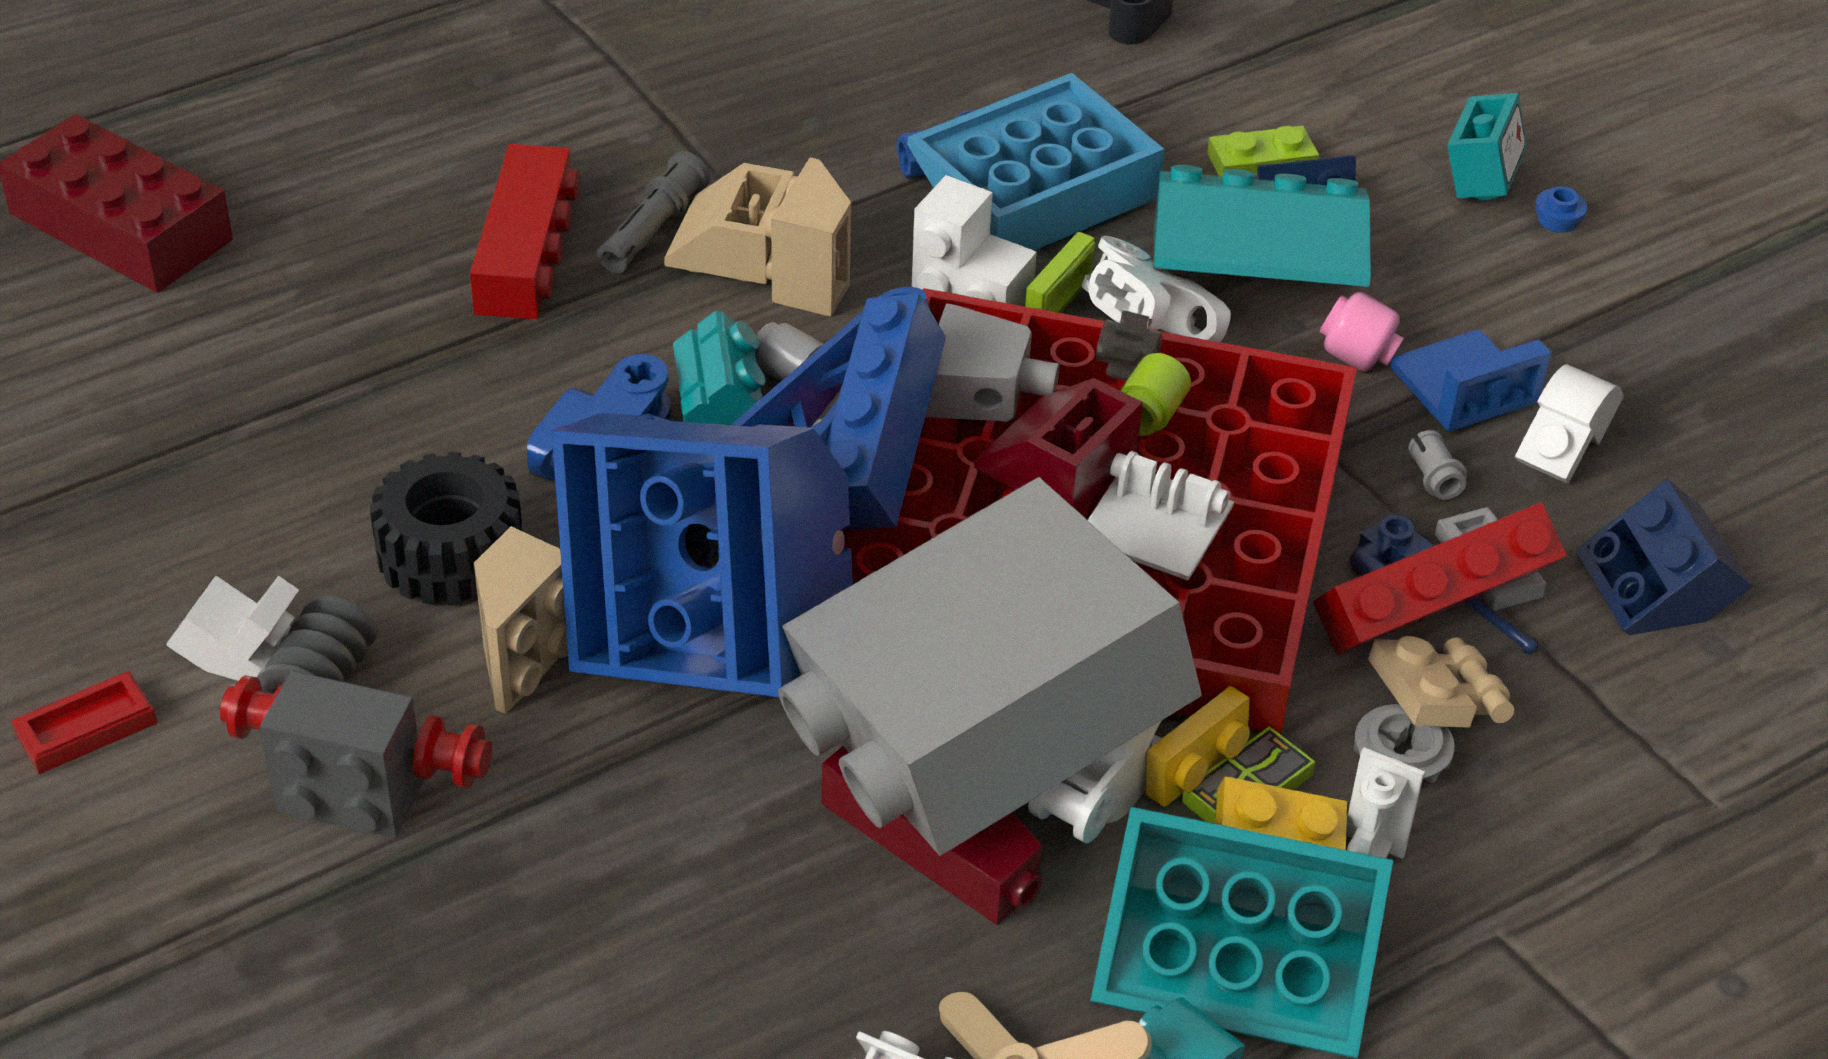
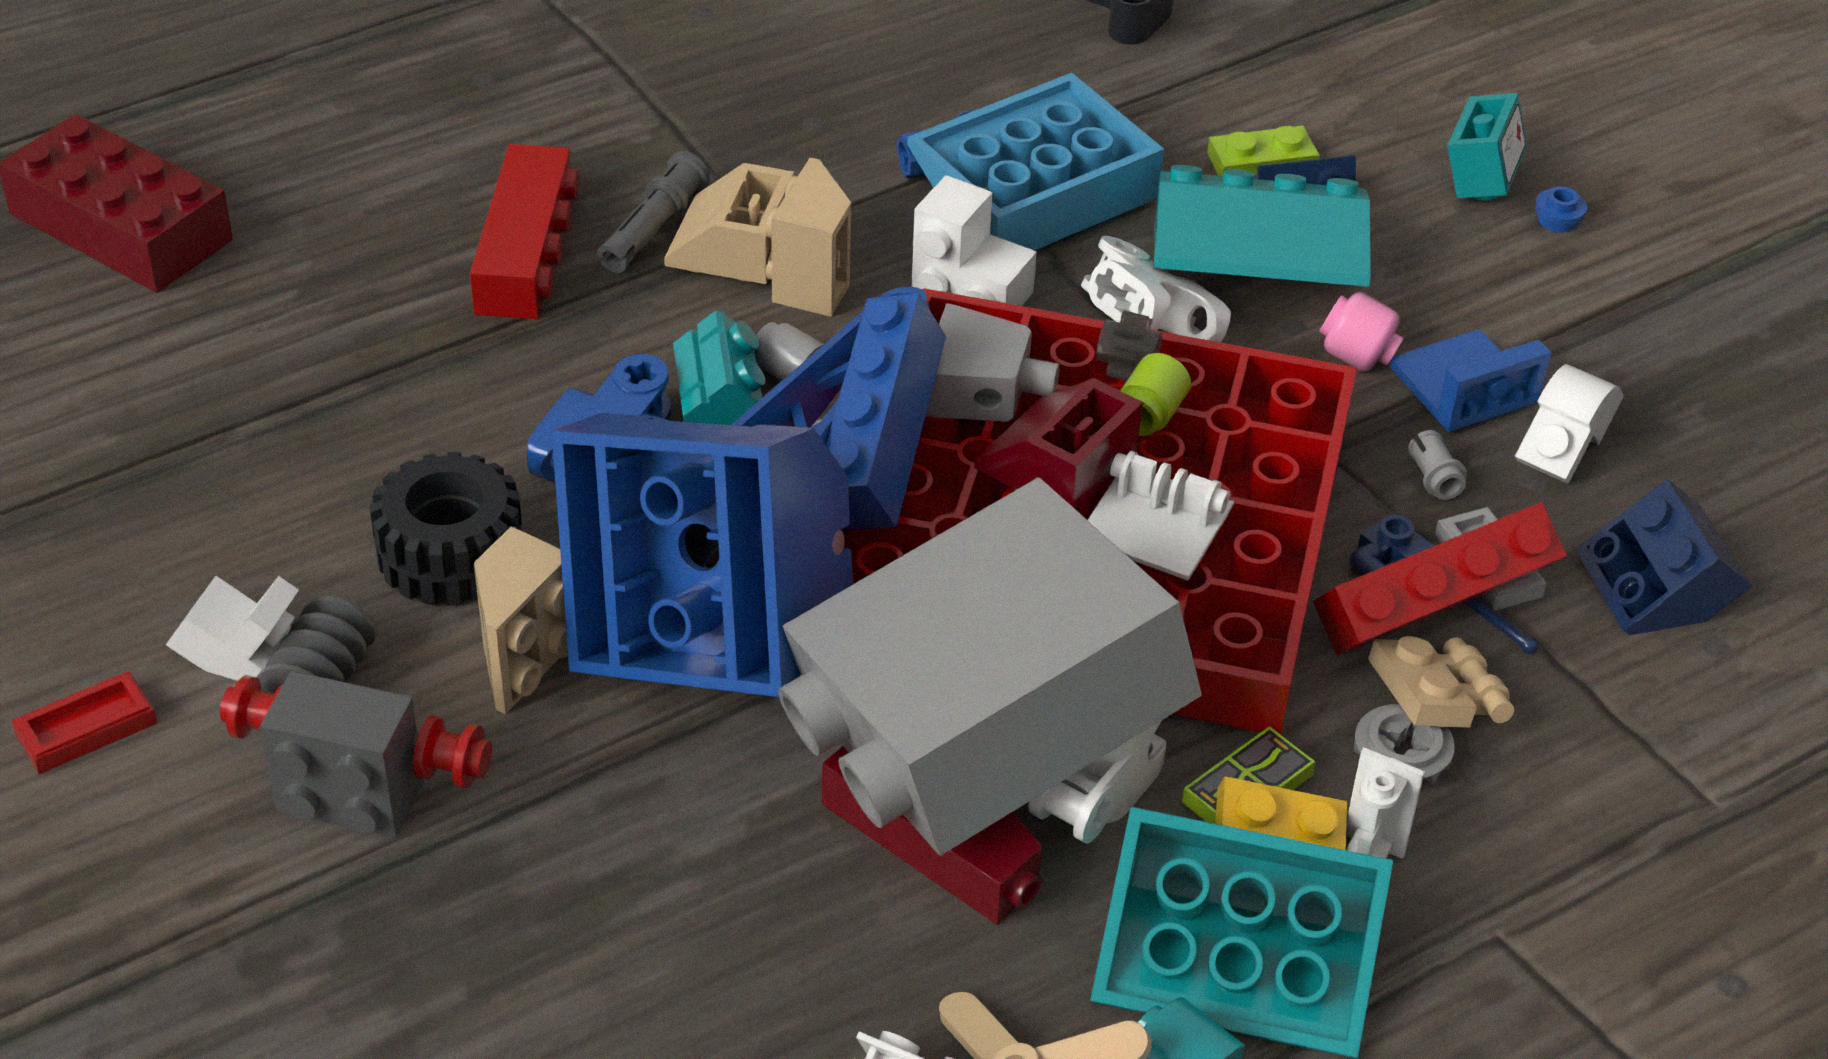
lime tile [1025,231,1095,313] -> none
yellow plate [1146,686,1250,807] -> none

